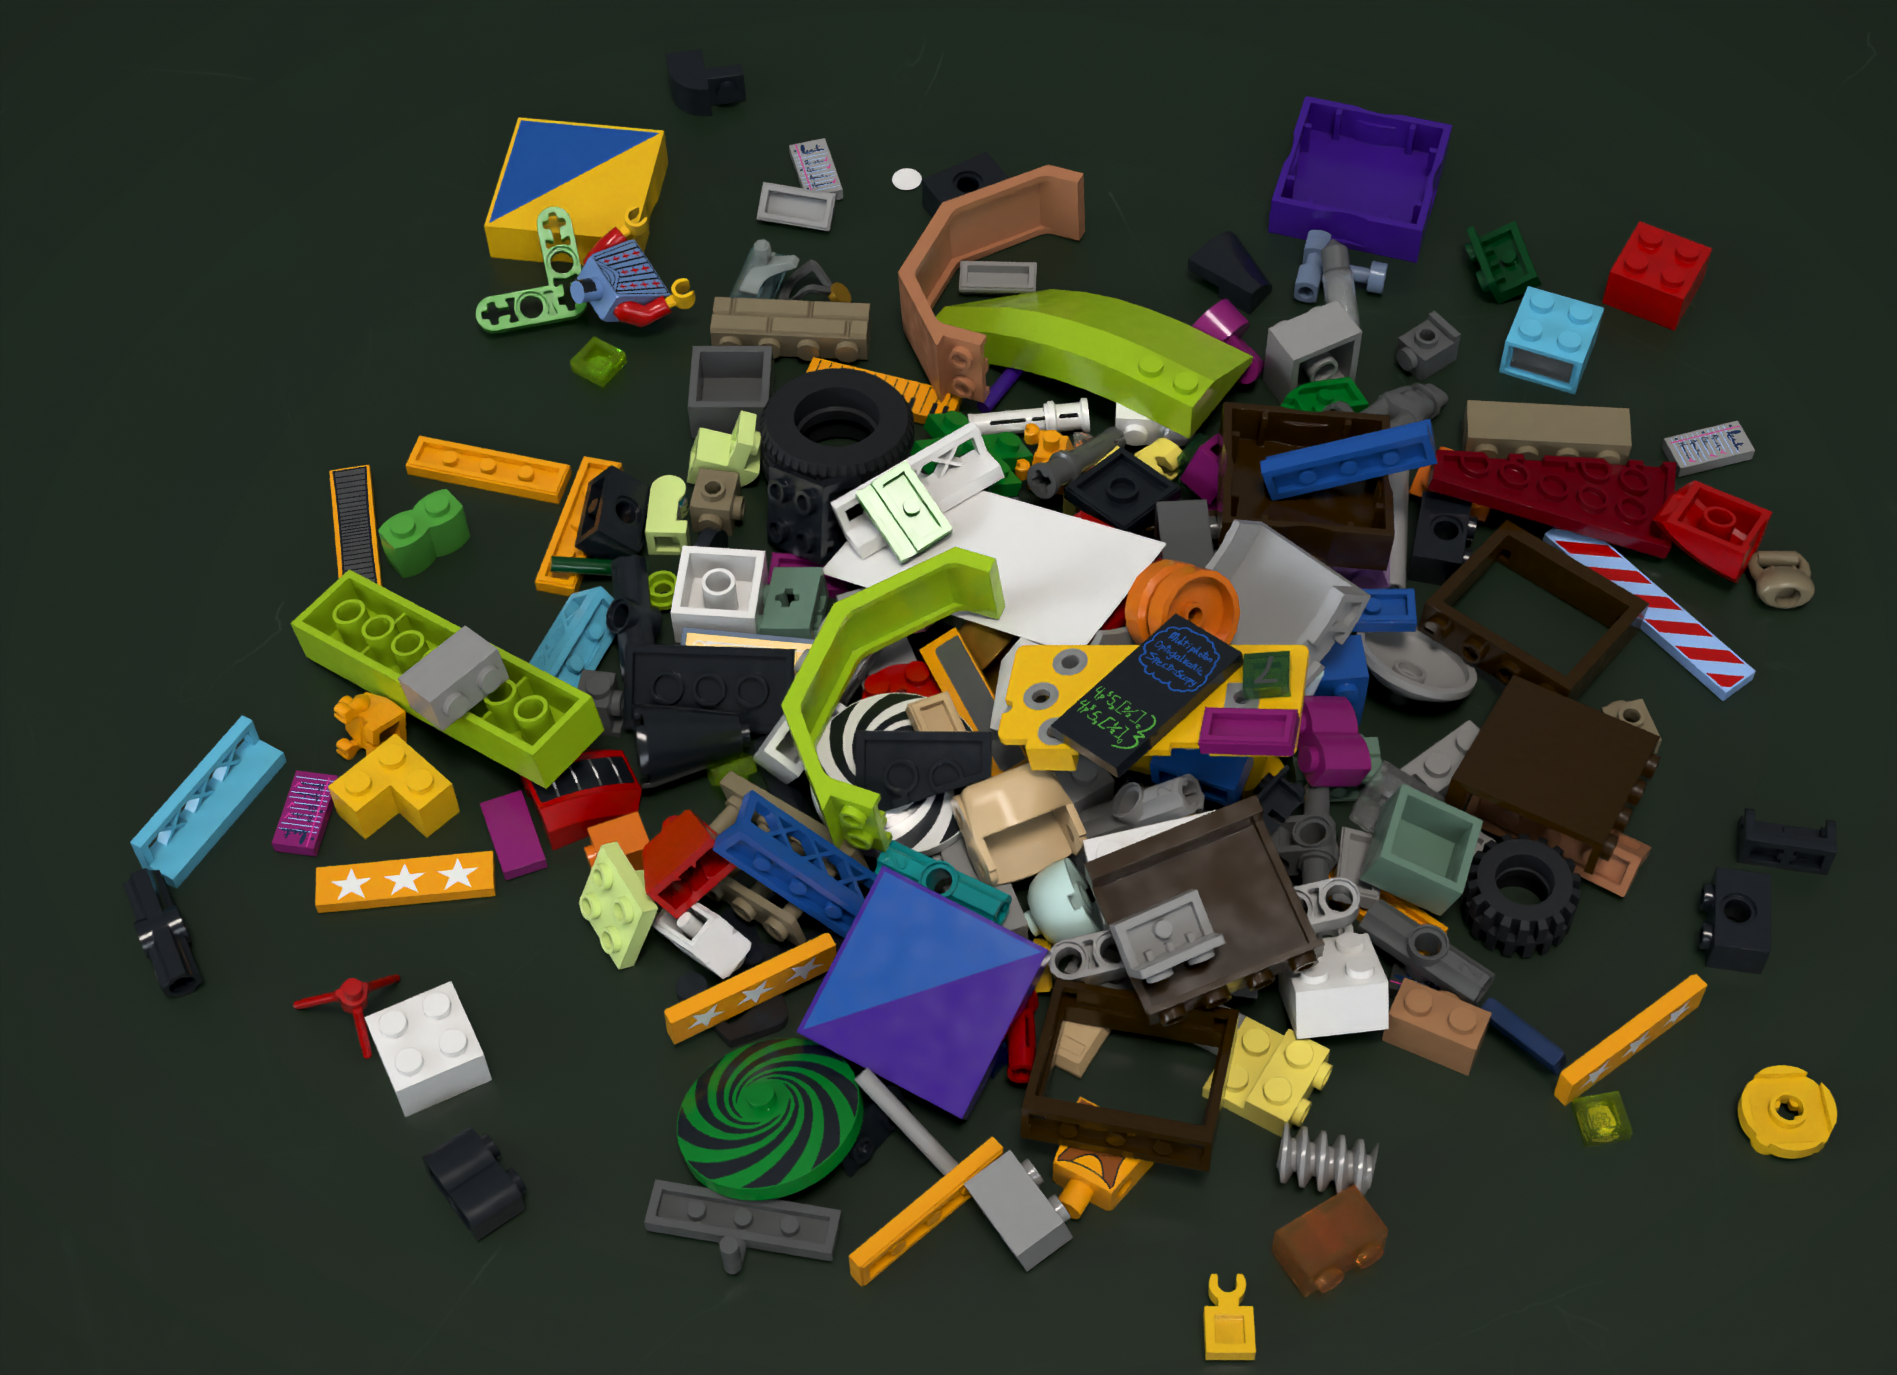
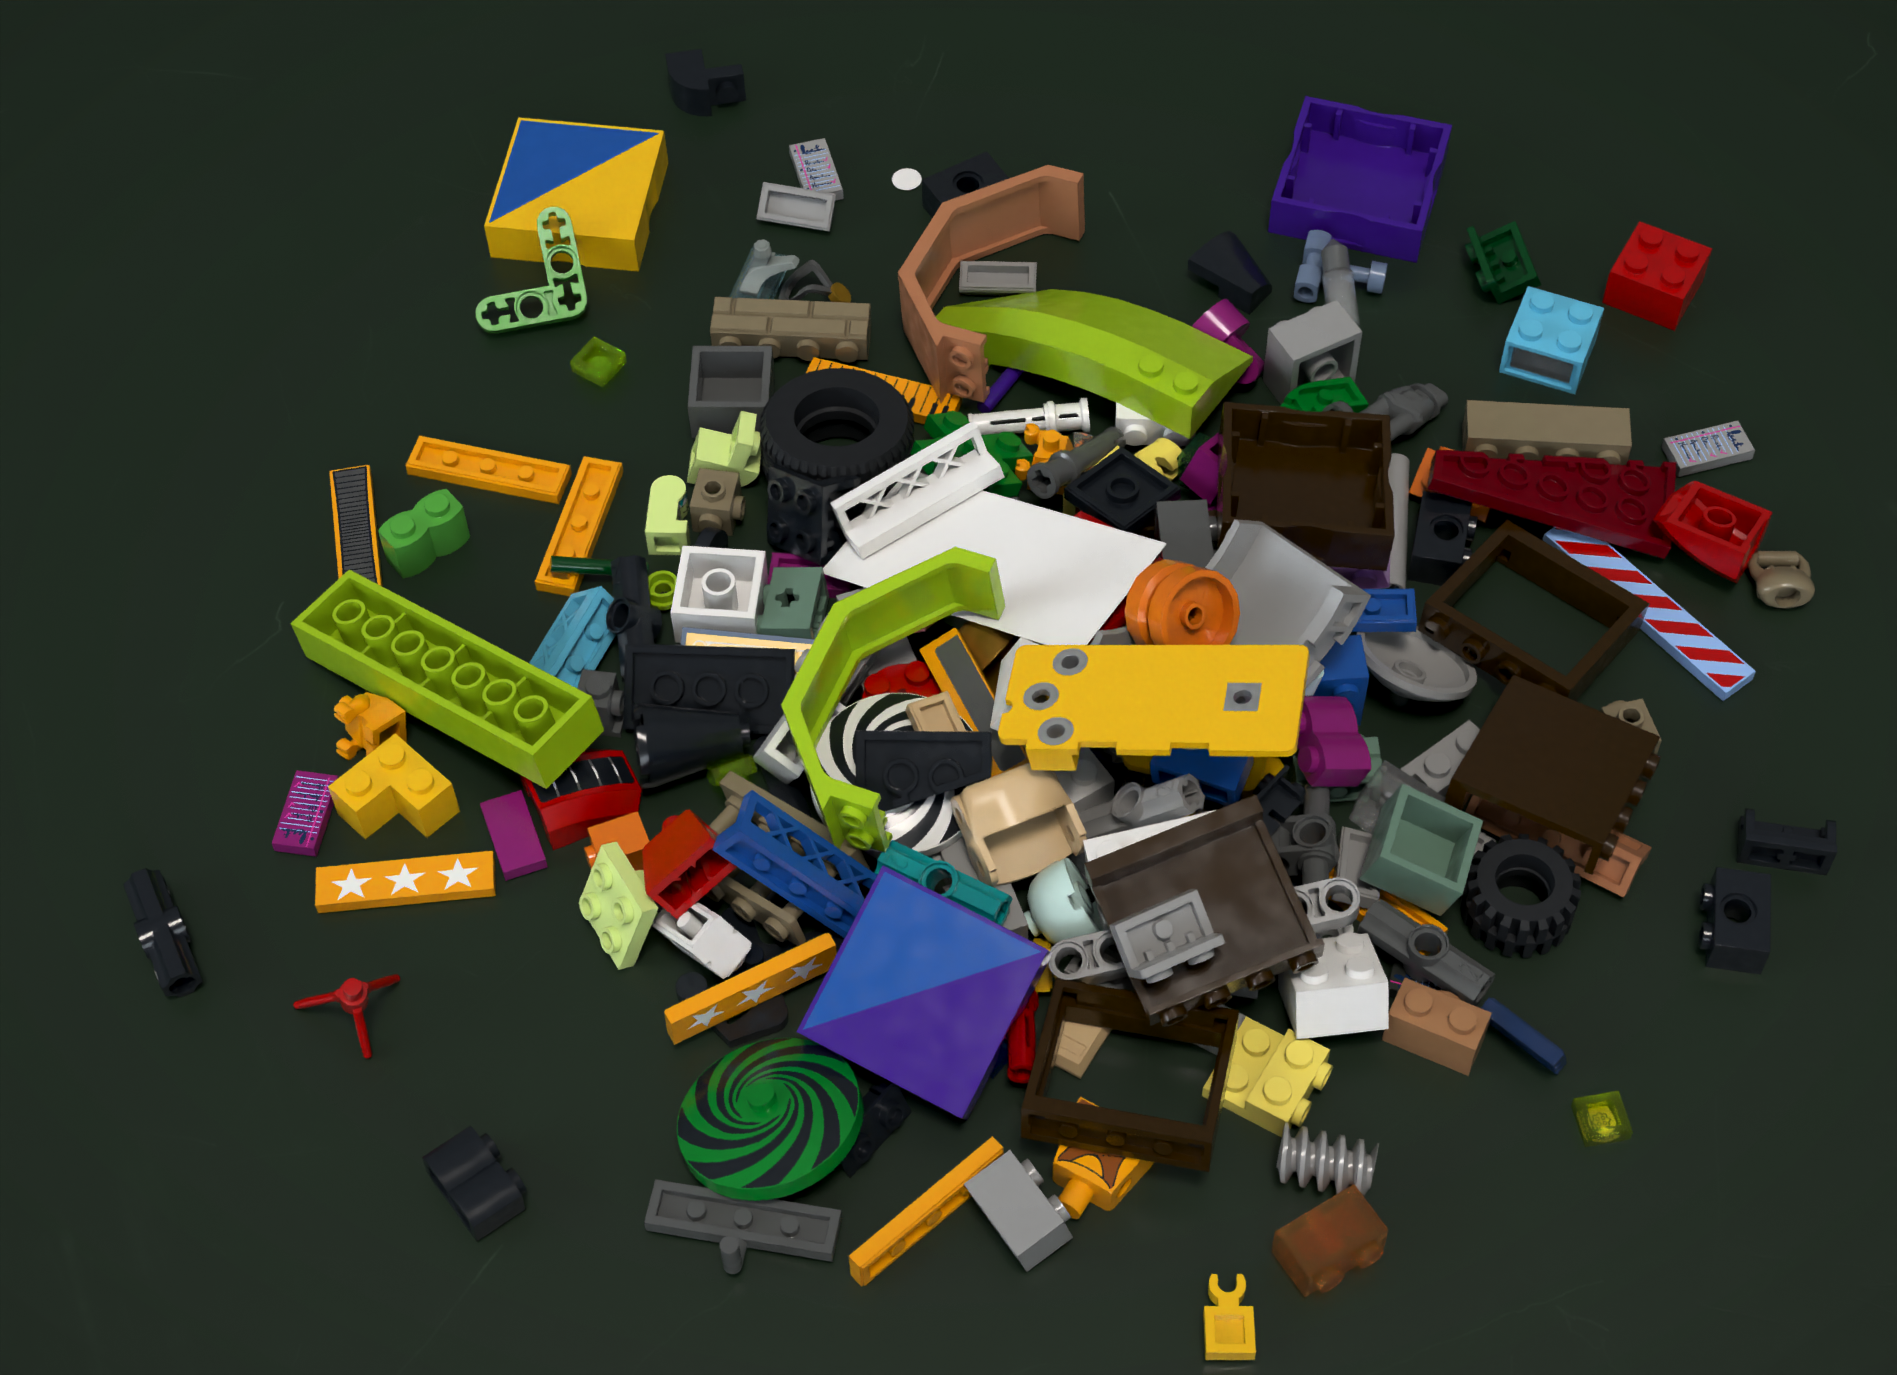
medium azure fence [130,715,287,889] -> none
white brick [364,981,492,1117] -> none
light grey brick [398,625,509,732] -> none
torso [570,206,695,327] -> none
black brick [574,465,651,560] -> none
light grey bar [854,1067,959,1176] -> none
plate [855,460,953,565] -> none
black tile [1050,613,1244,778] -> none
magenta tile [1198,707,1300,756] -> none
clear green tile [1242,651,1292,699] -> none
blue fence [1260,419,1438,501] -> none
dark grey brick [1395,311,1461,382] -> none
light orange tile [1554,974,1707,1106] -> none
yellow plate [1738,1065,1837,1159] -> none

